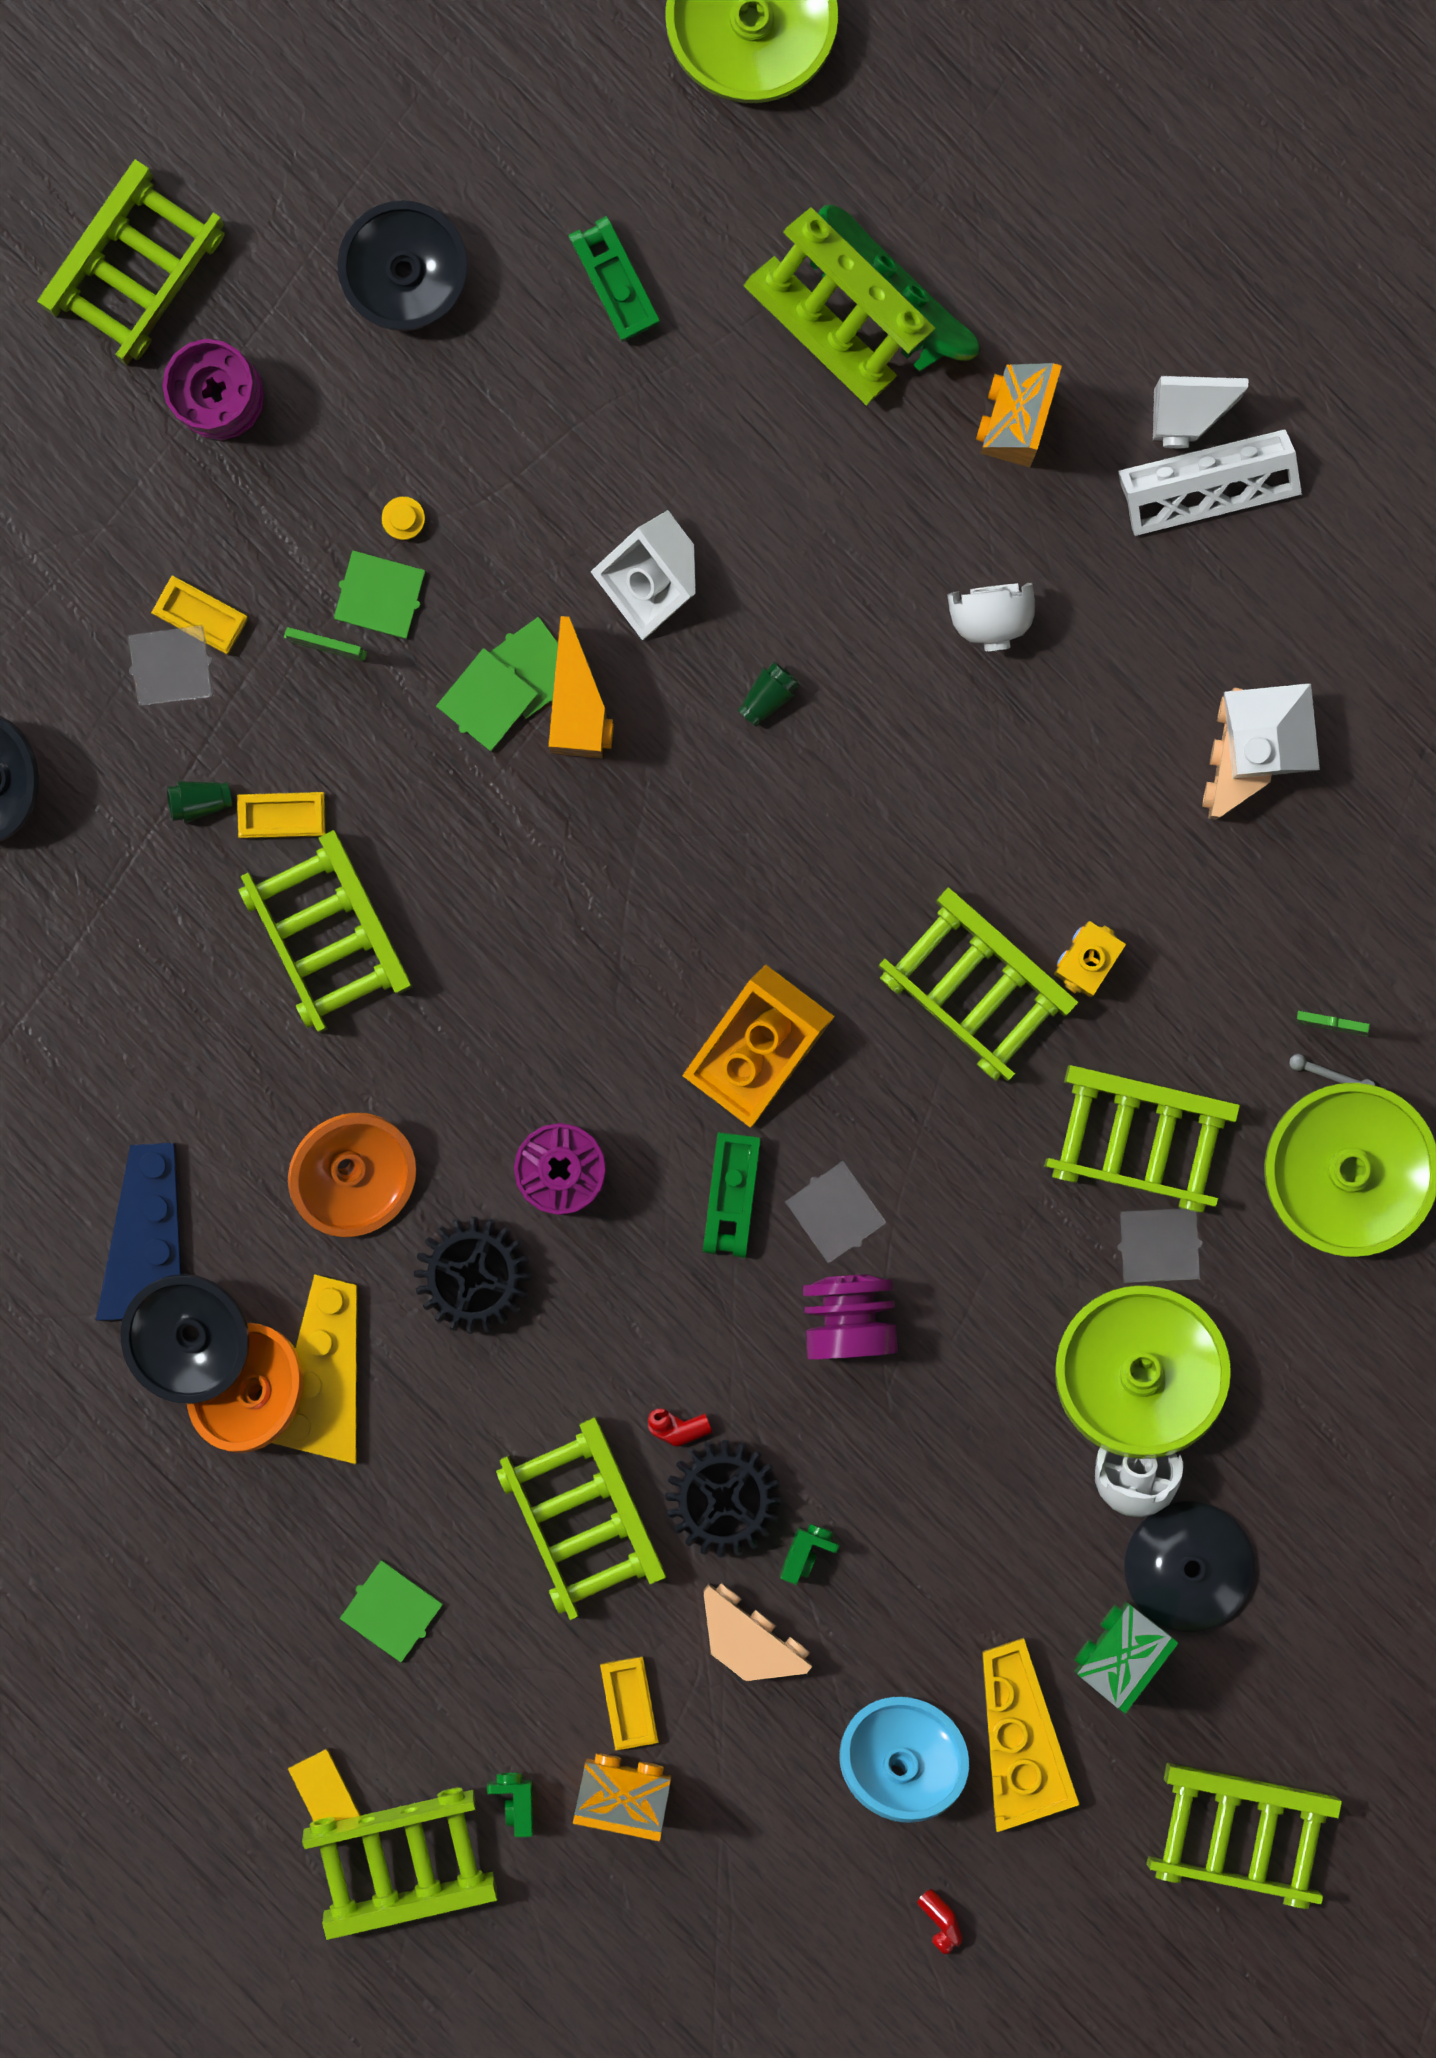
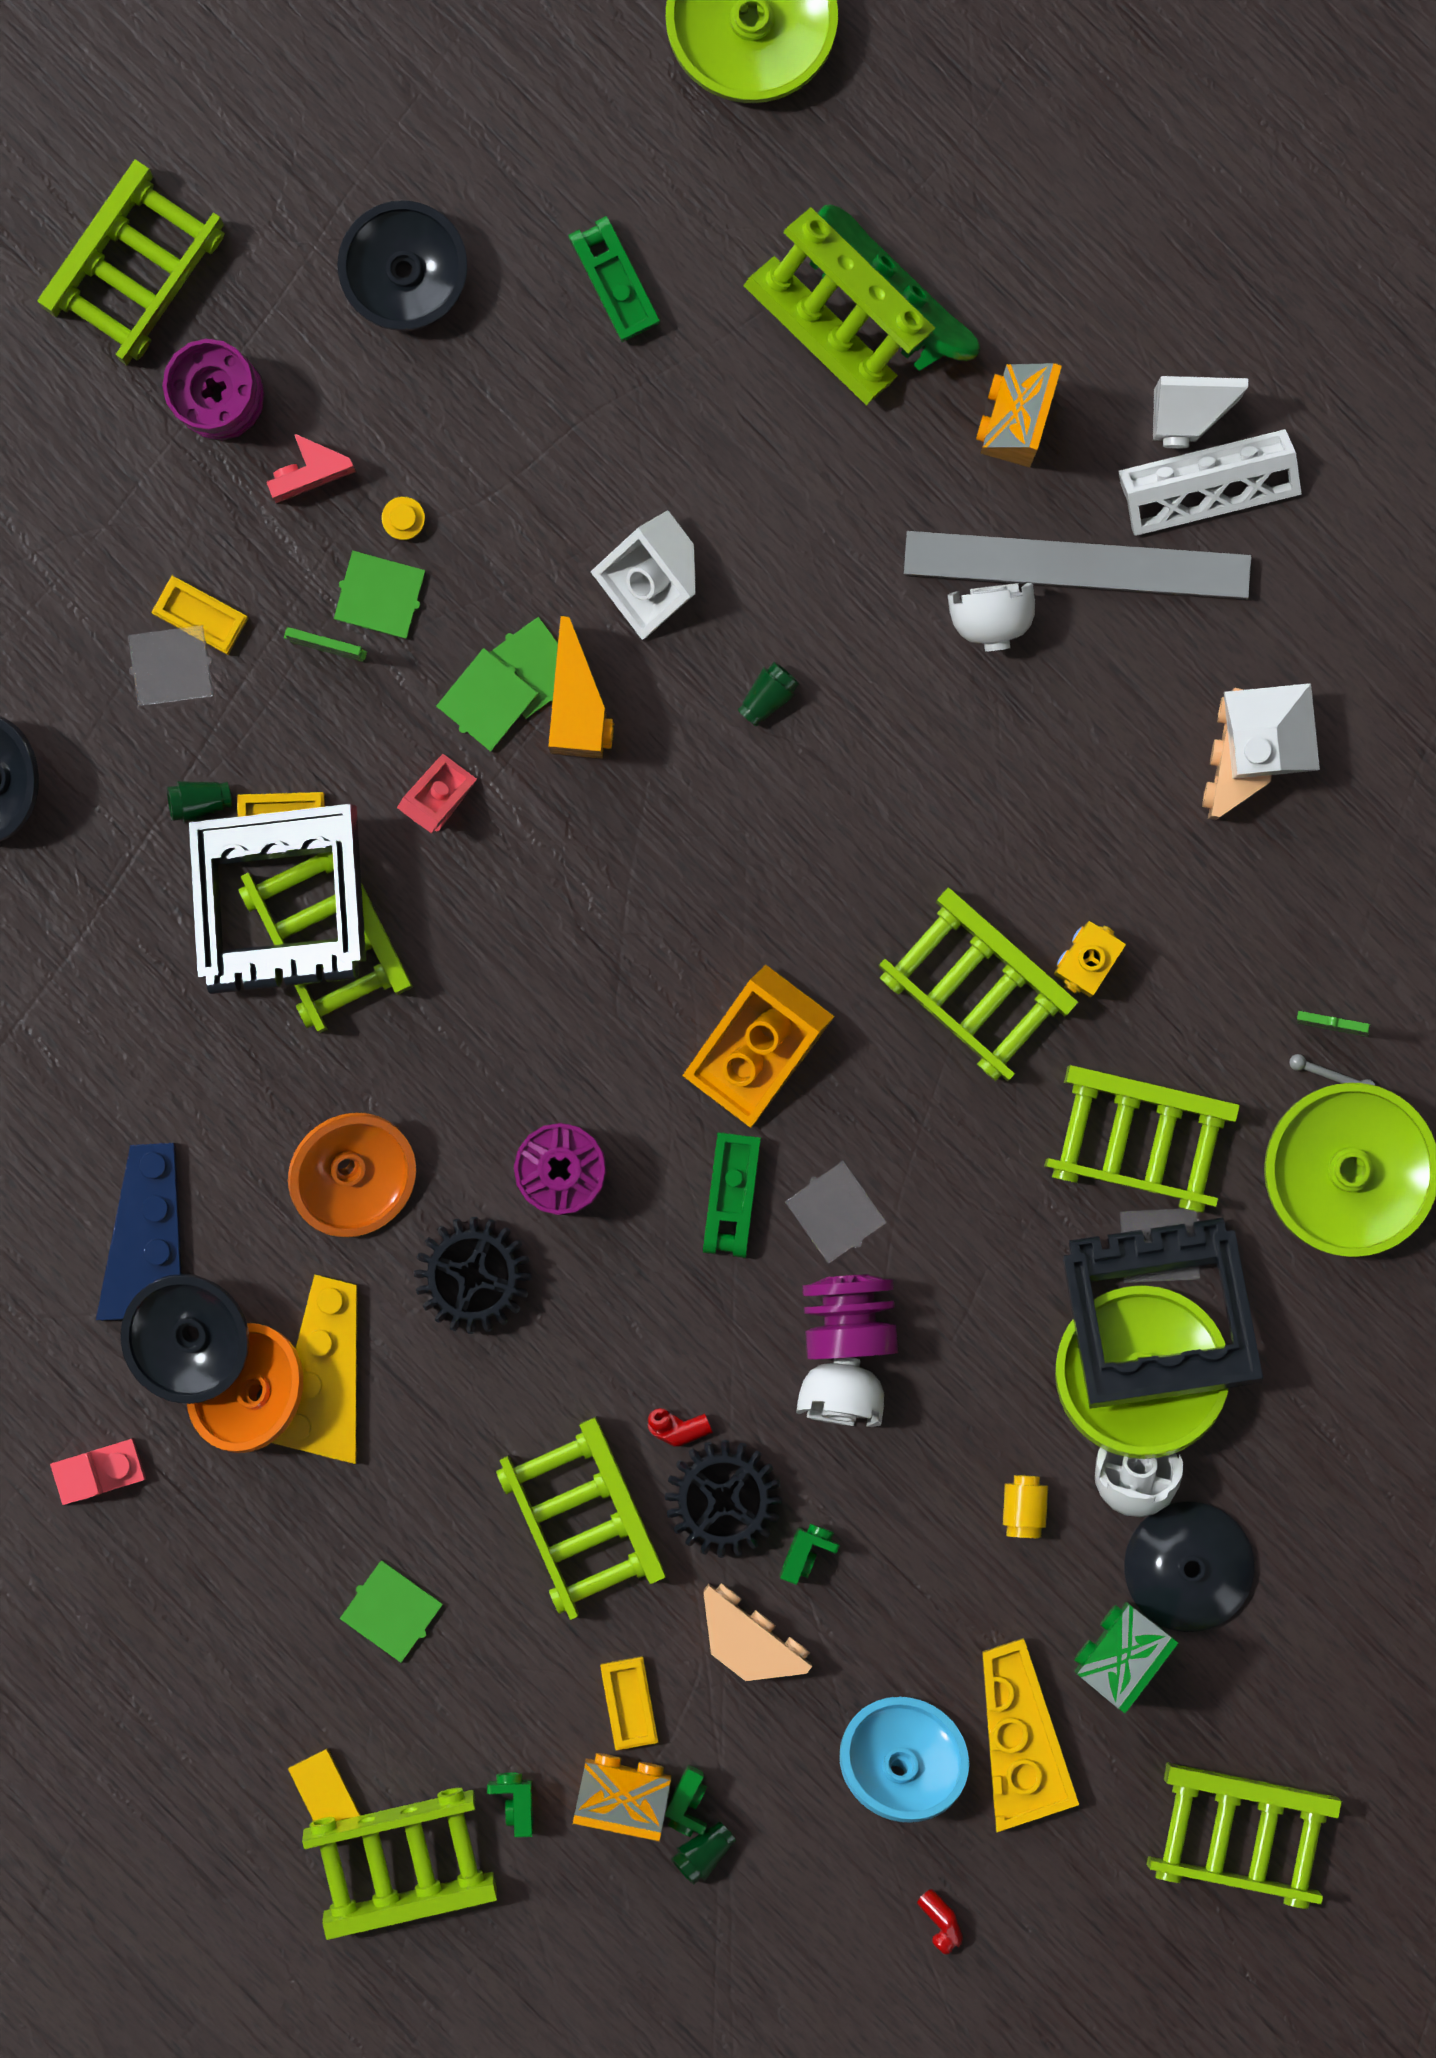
none -> coral slope [50,1438,146,1505]
none -> hinge [189,804,366,994]
none -> coral slope [266,434,356,503]
none -> coral slope [397,754,477,834]
none -> green bracket [664,1764,707,1837]
none -> dark green cone [671,1821,736,1885]
none -> white cylinder [796,1357,884,1427]
none -> light grey tile [904,531,1251,600]
none -> yellow brick [1003,1475,1048,1538]
none -> black hinge [1063,1218,1263,1409]

